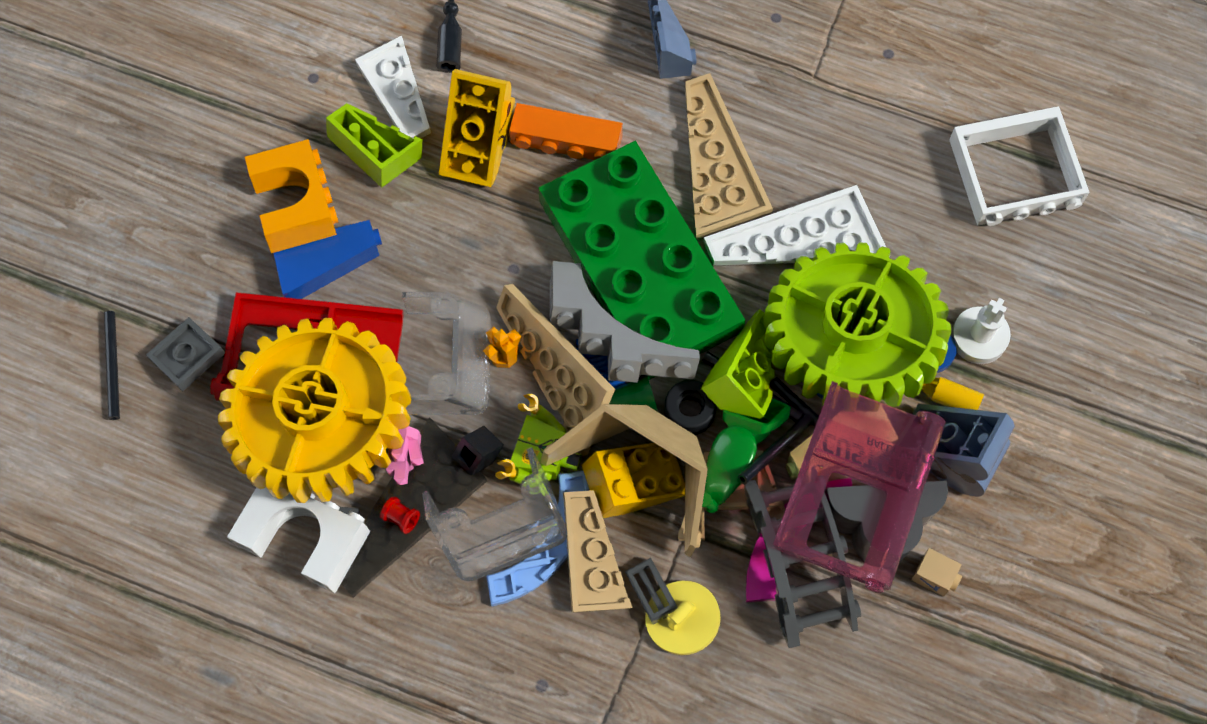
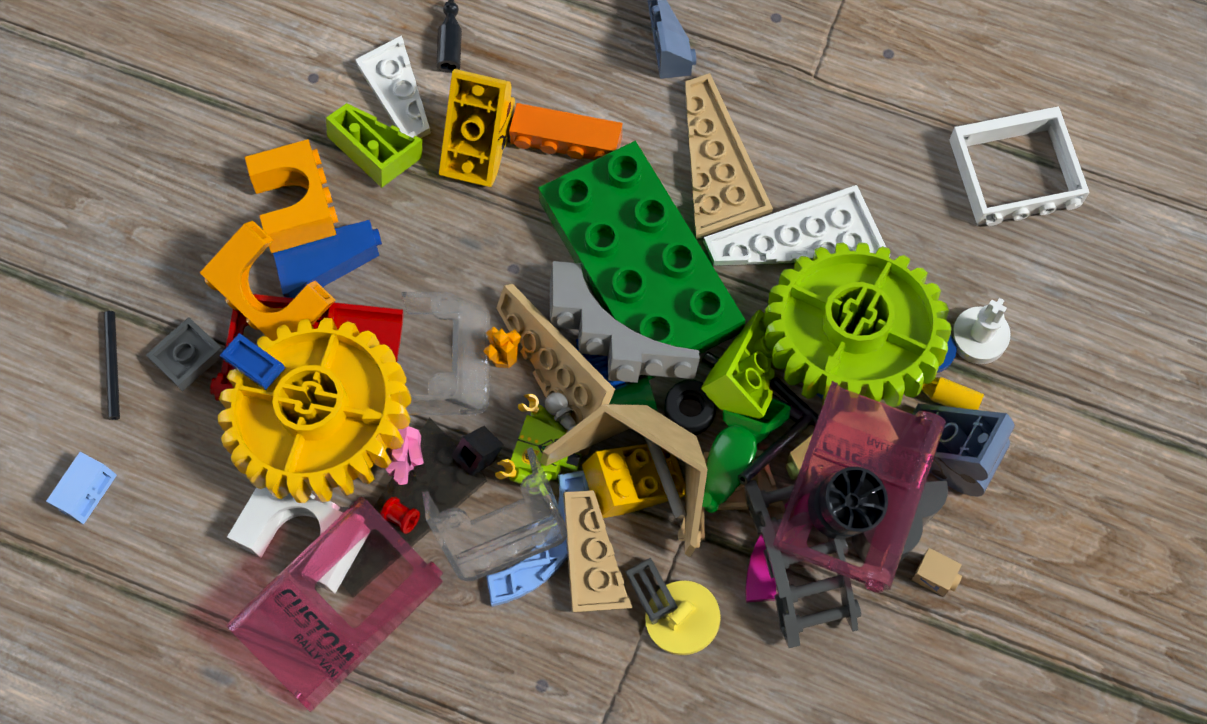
none -> light blue hinge [46,452,117,524]
none -> light orange arch [200,221,336,342]
none -> blue tile [220,333,285,390]
none -> clear pink piece [226,496,443,712]
none -> light grey bar [545,392,576,432]
none -> light grey bar [645,437,686,519]
none -> black wheel [808,467,888,539]

